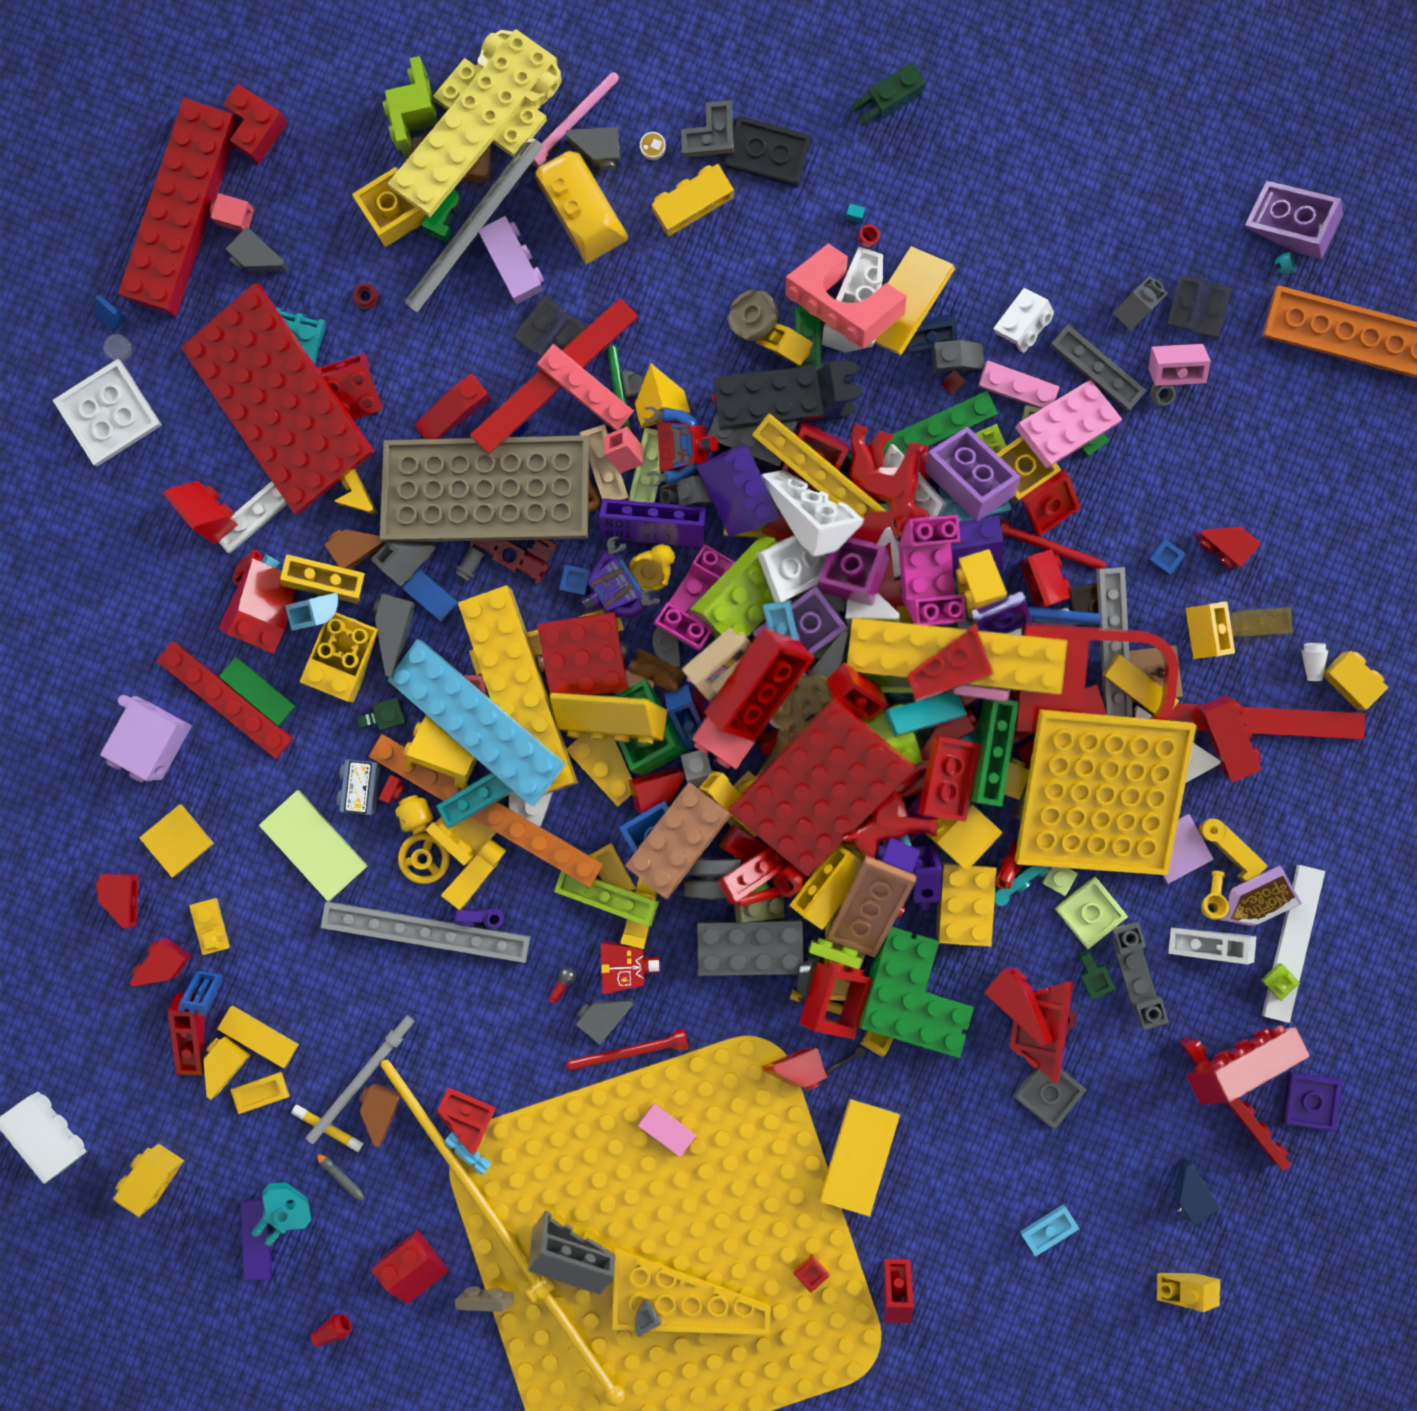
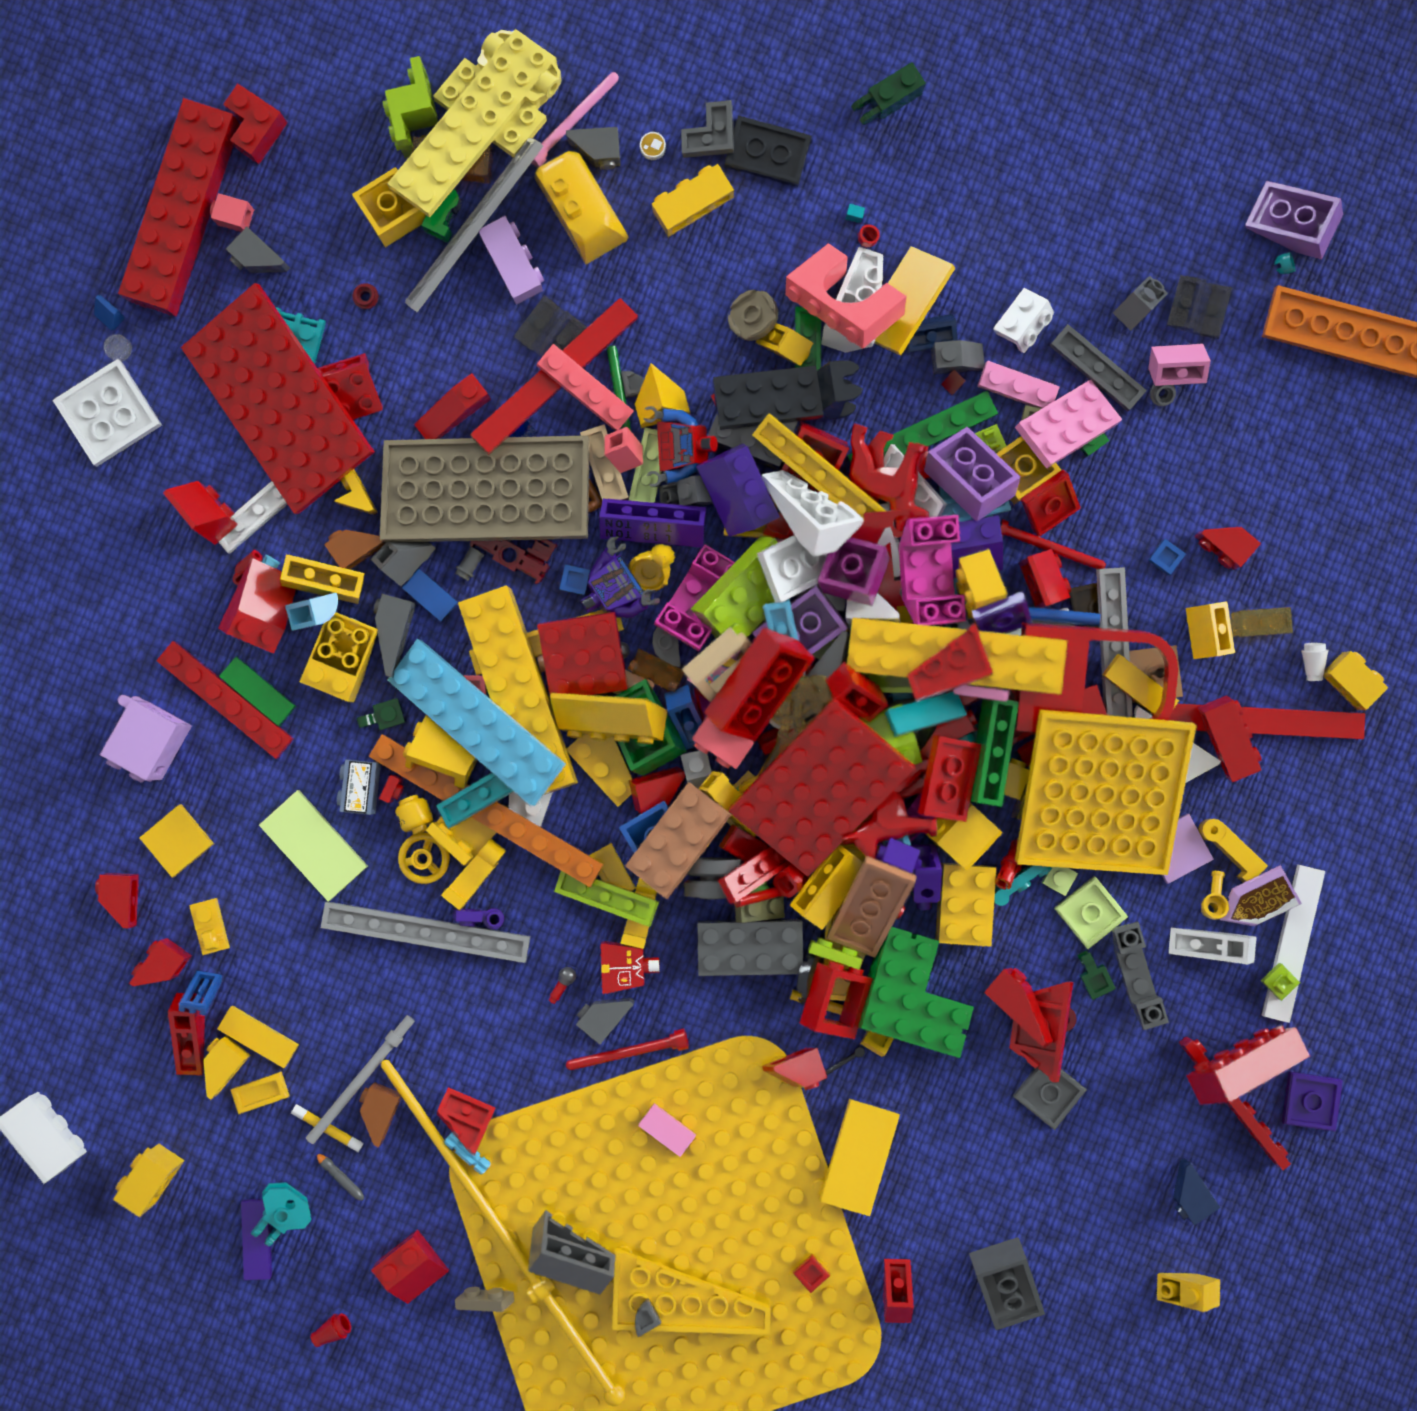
medium azure plate [1020,1204,1079,1257] -> none
none -> dark grey slope [969,1237,1045,1330]

